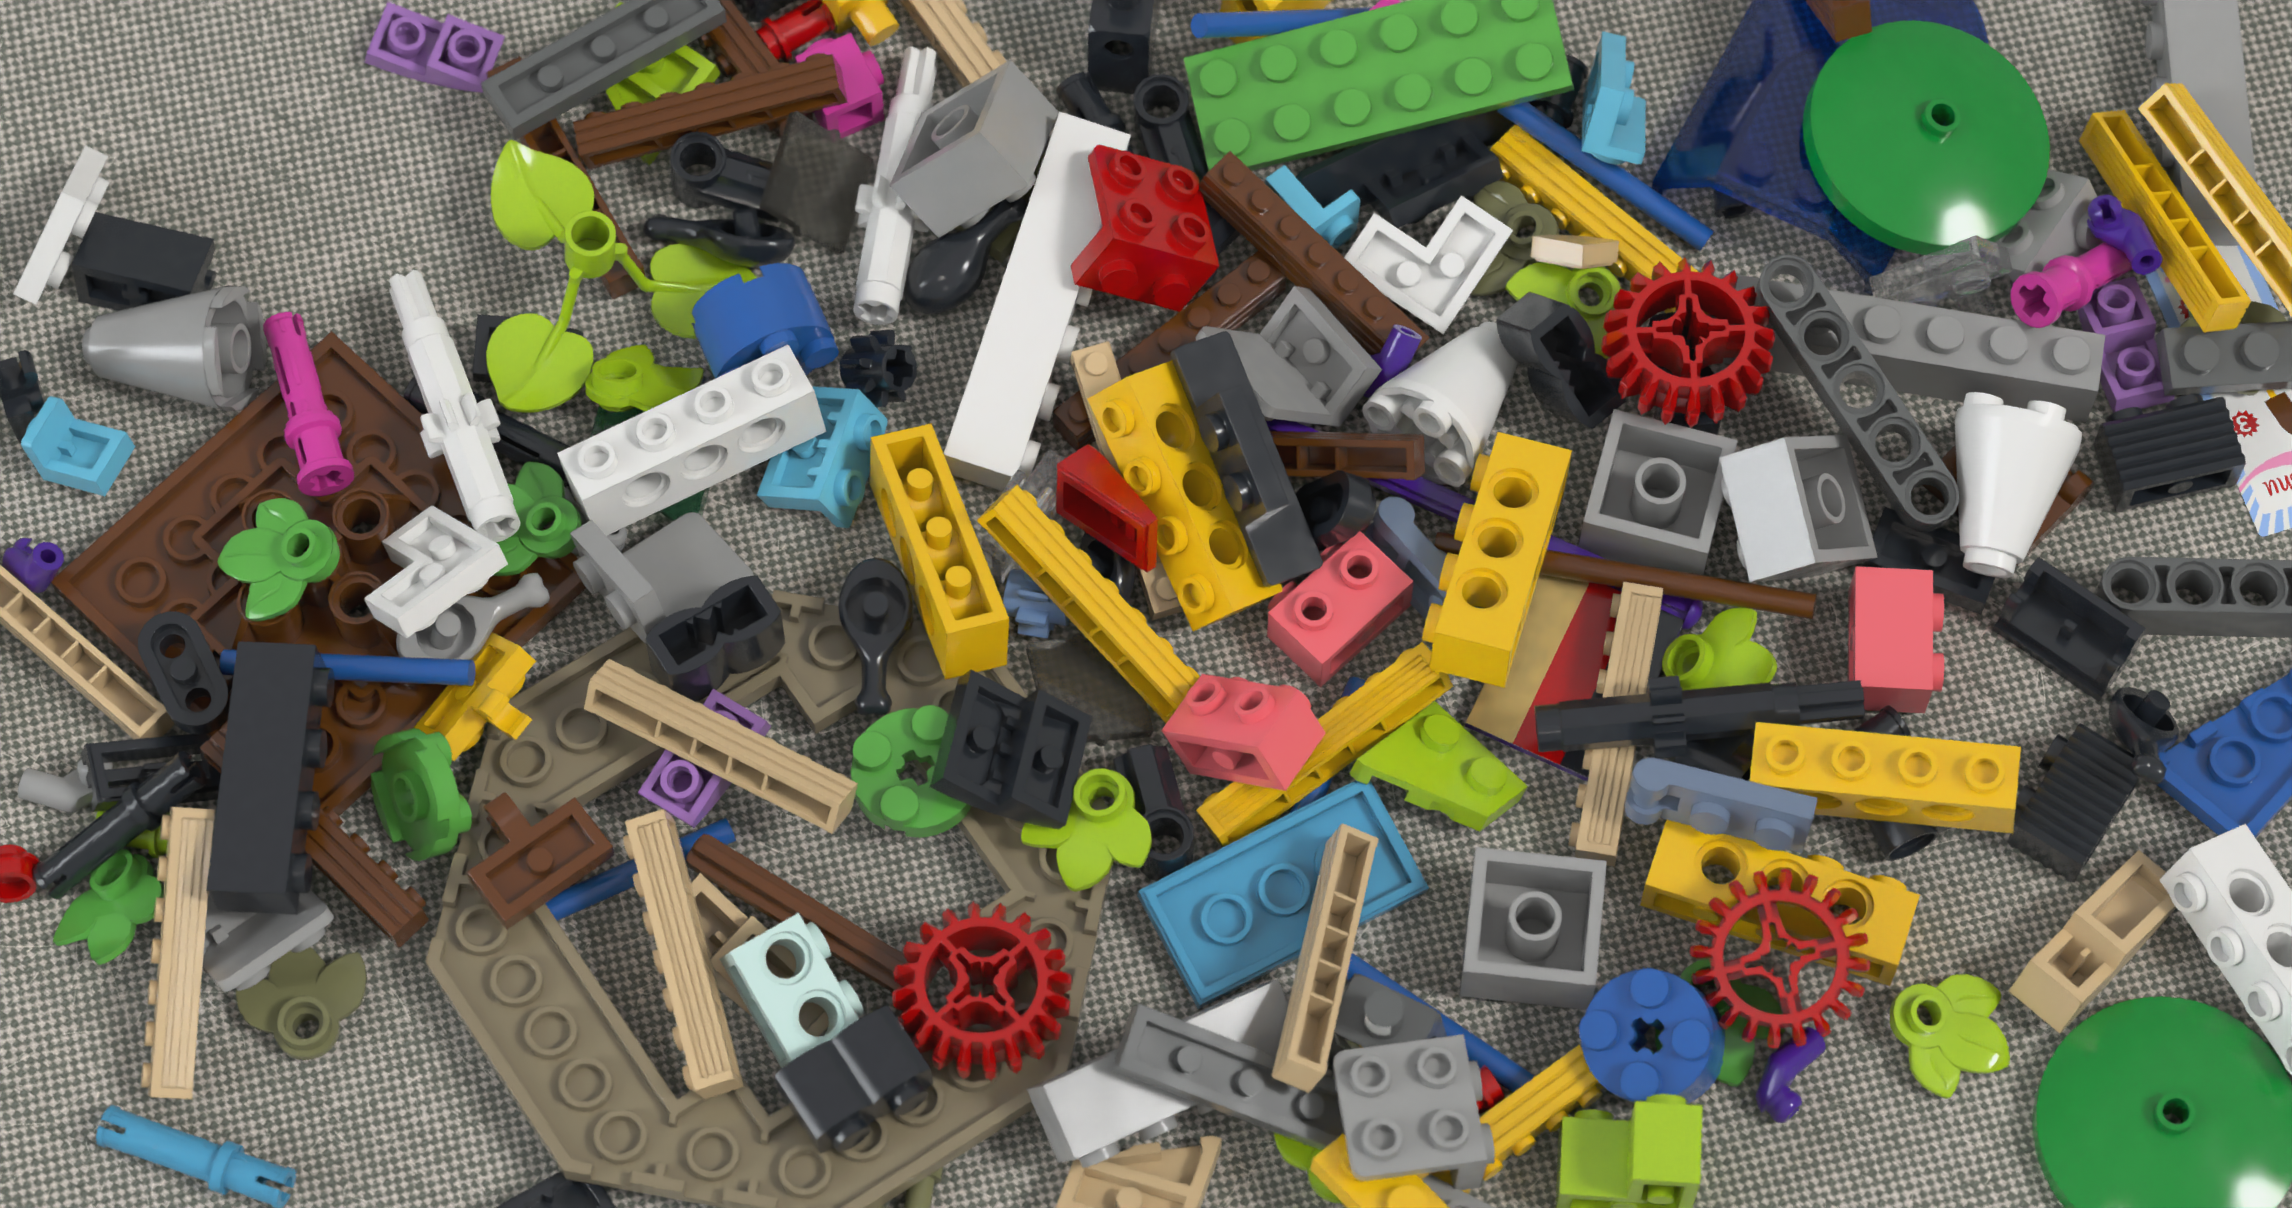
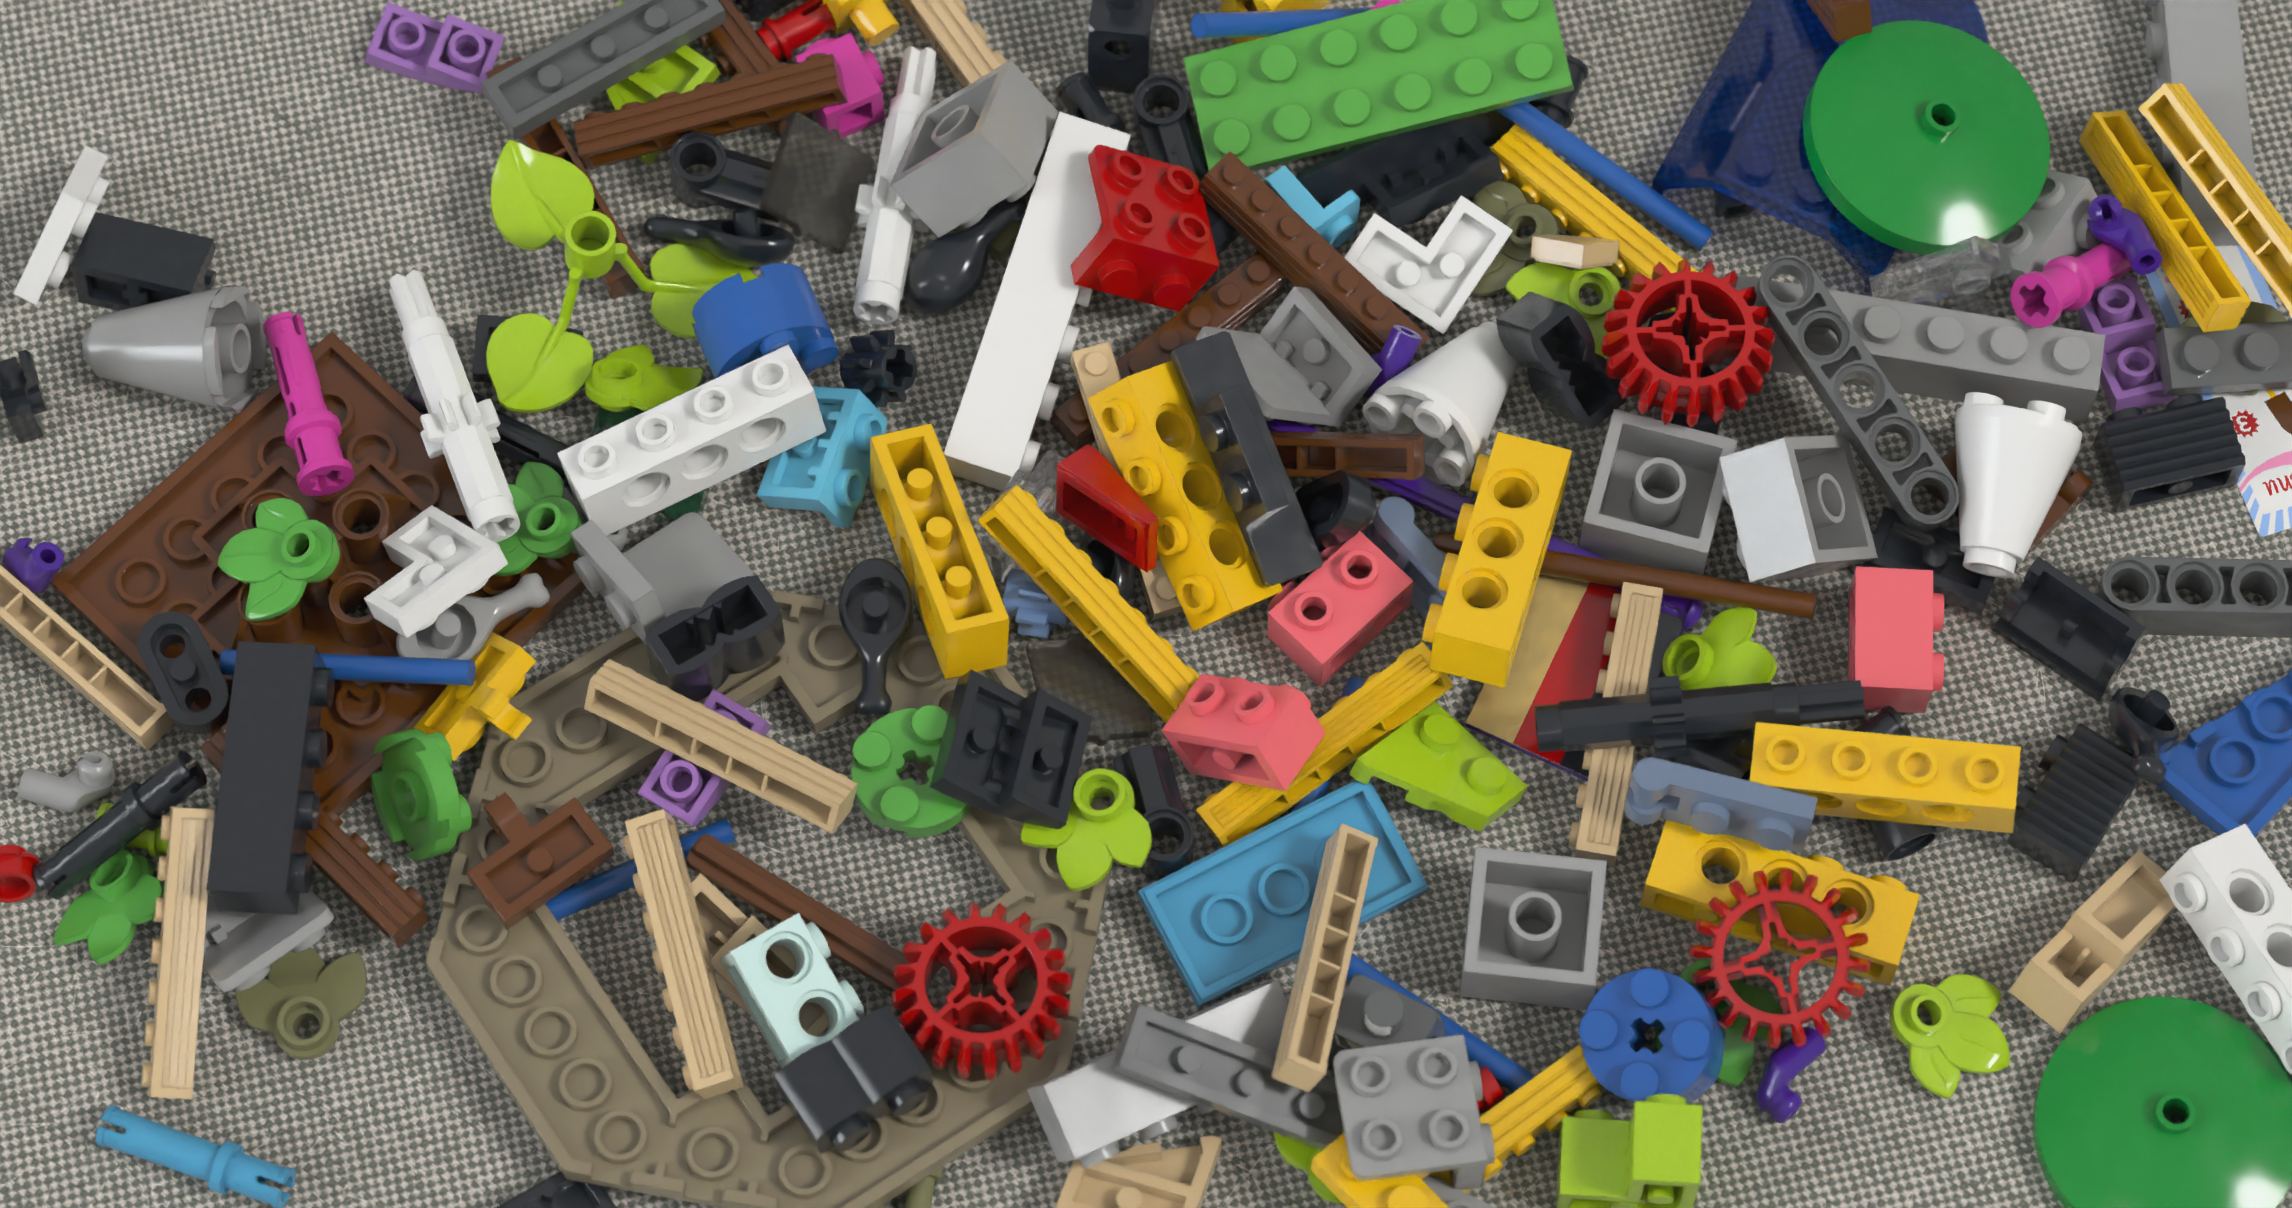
medium azure bracket [21,396,135,496] -> none
black tile [81,734,221,812] -> none
medium azure bracket [1582,31,1646,164] -> none

